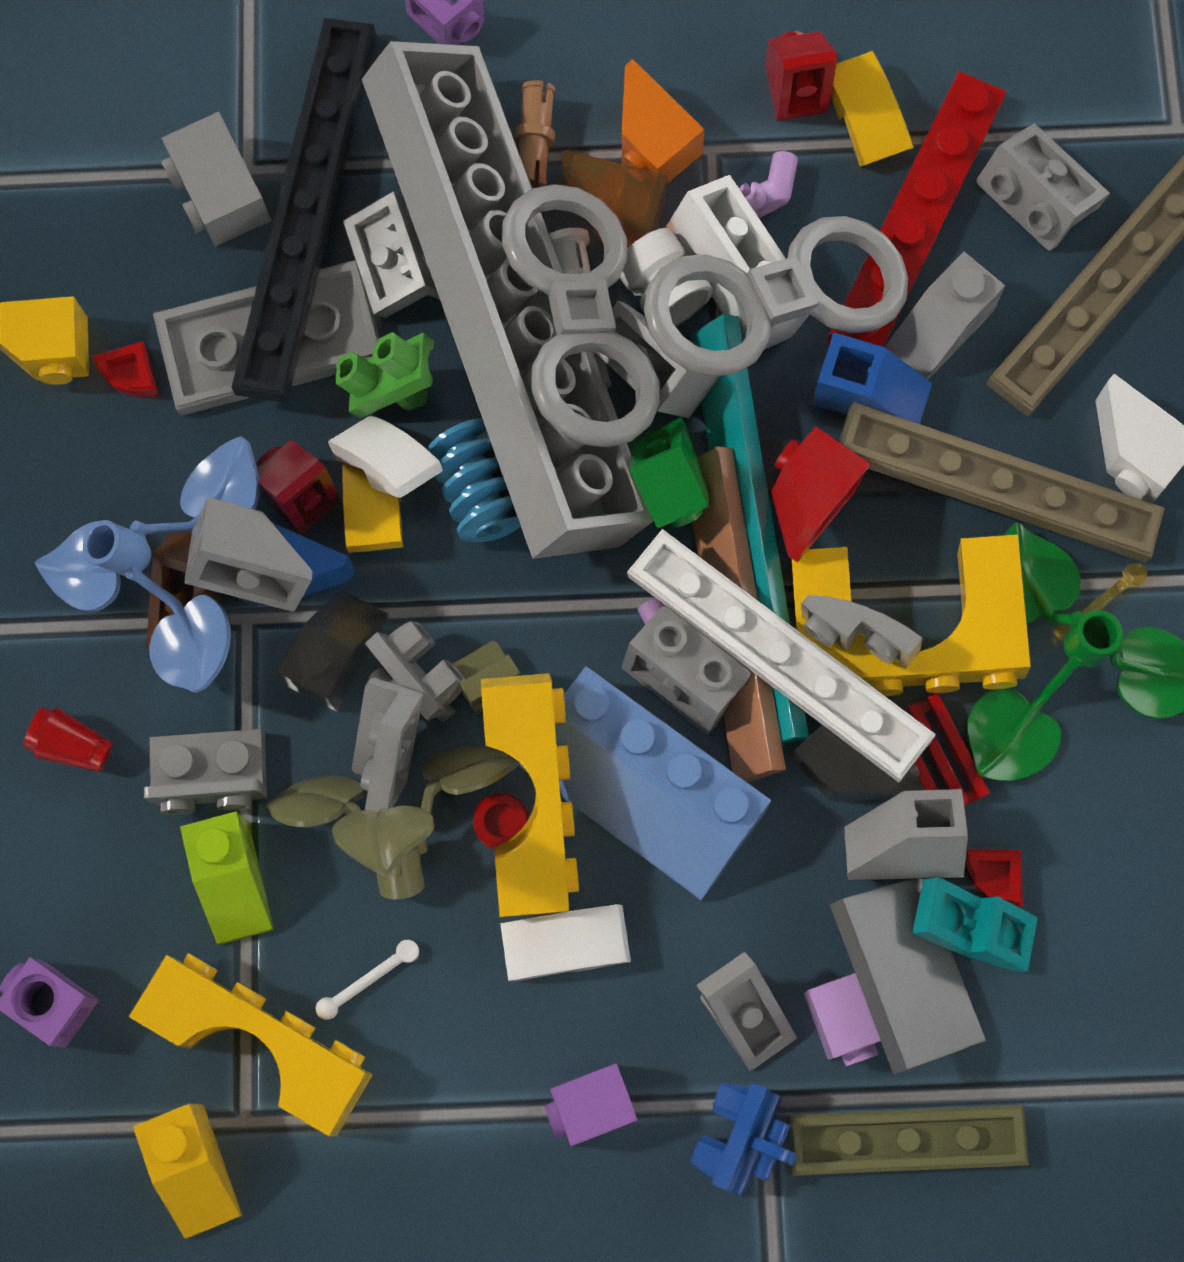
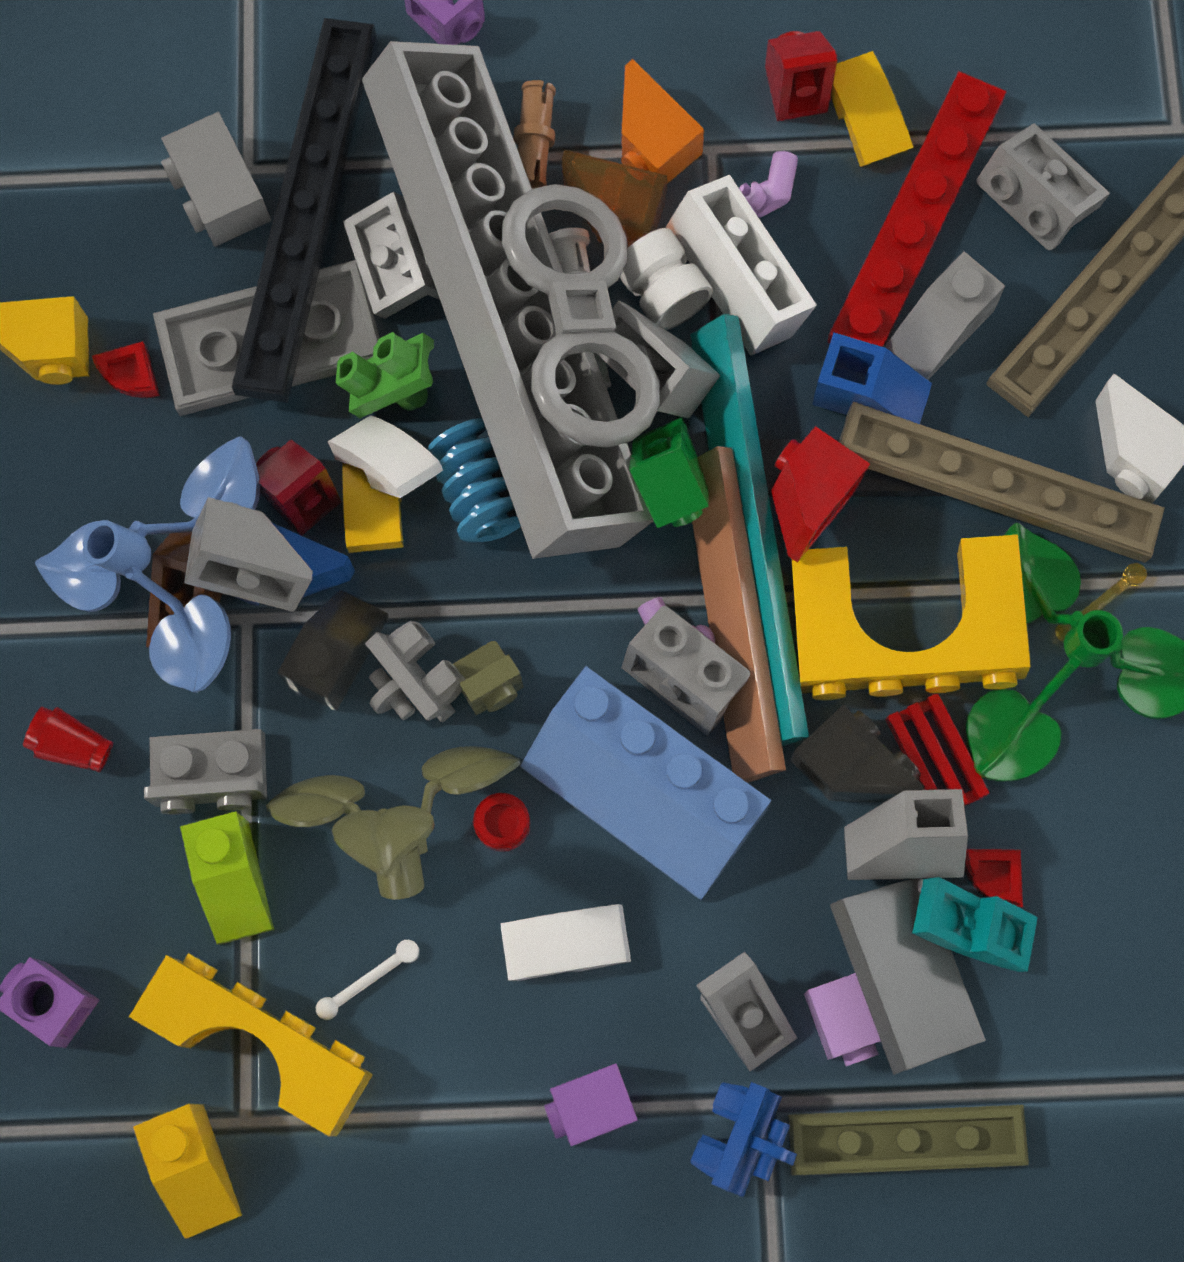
light grey bracket [352,678,423,811] -> none
yellow arch [481,673,579,917] -> none
white tile [627,529,936,783] -> none
light grey bar [644,216,909,377] -> none
light grey slope [801,595,923,668] -> none

